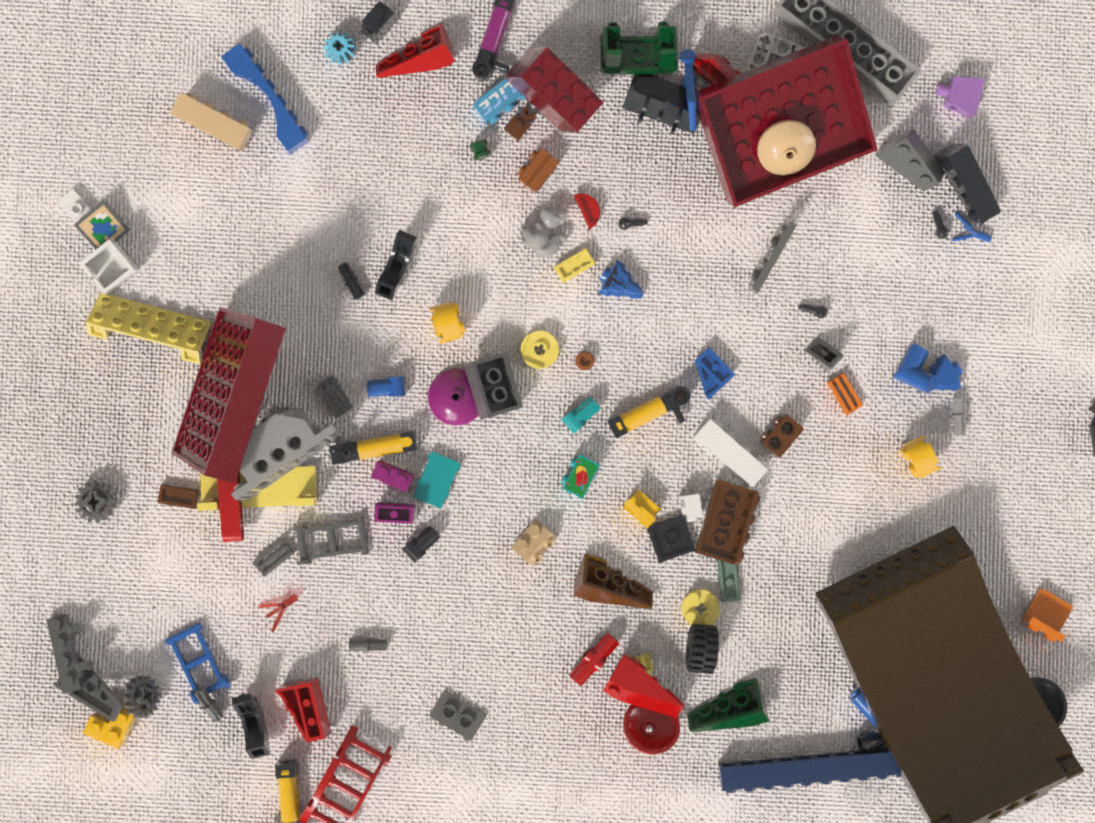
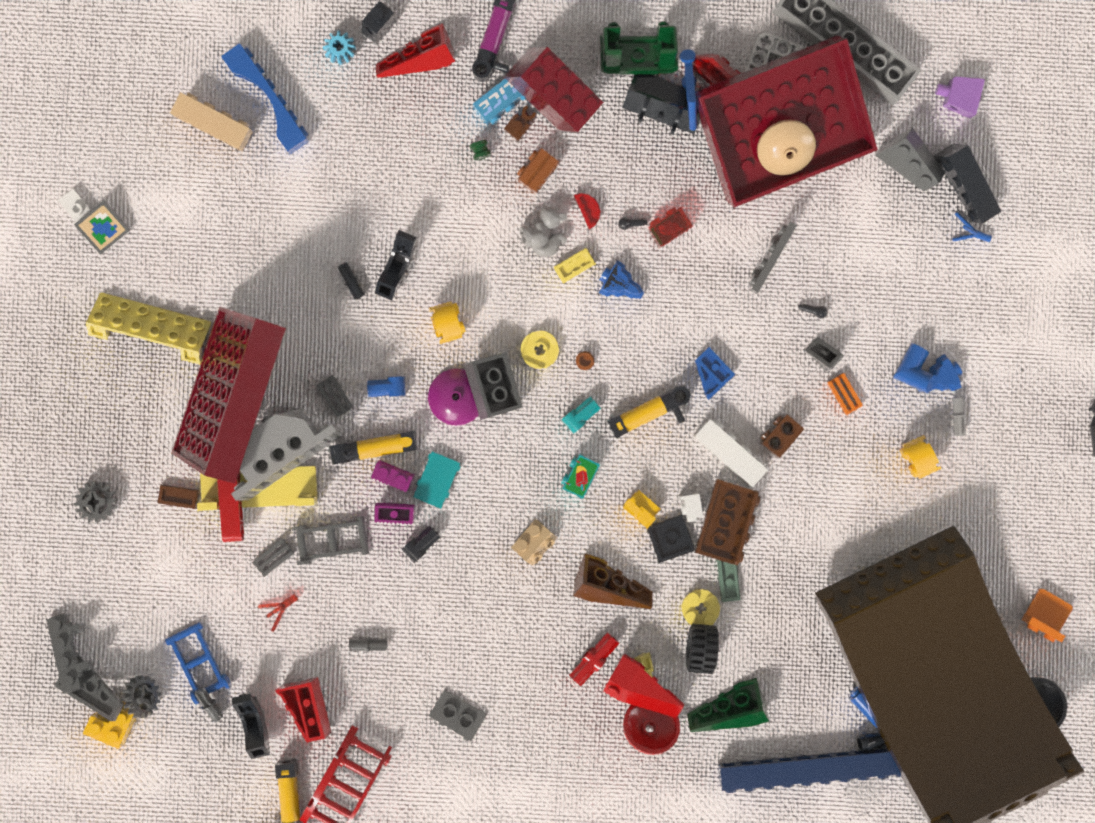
white piece [78,239,139,294] -> none
black piece [932,211,949,239] -> none
none -> clear red brick [647,207,693,249]

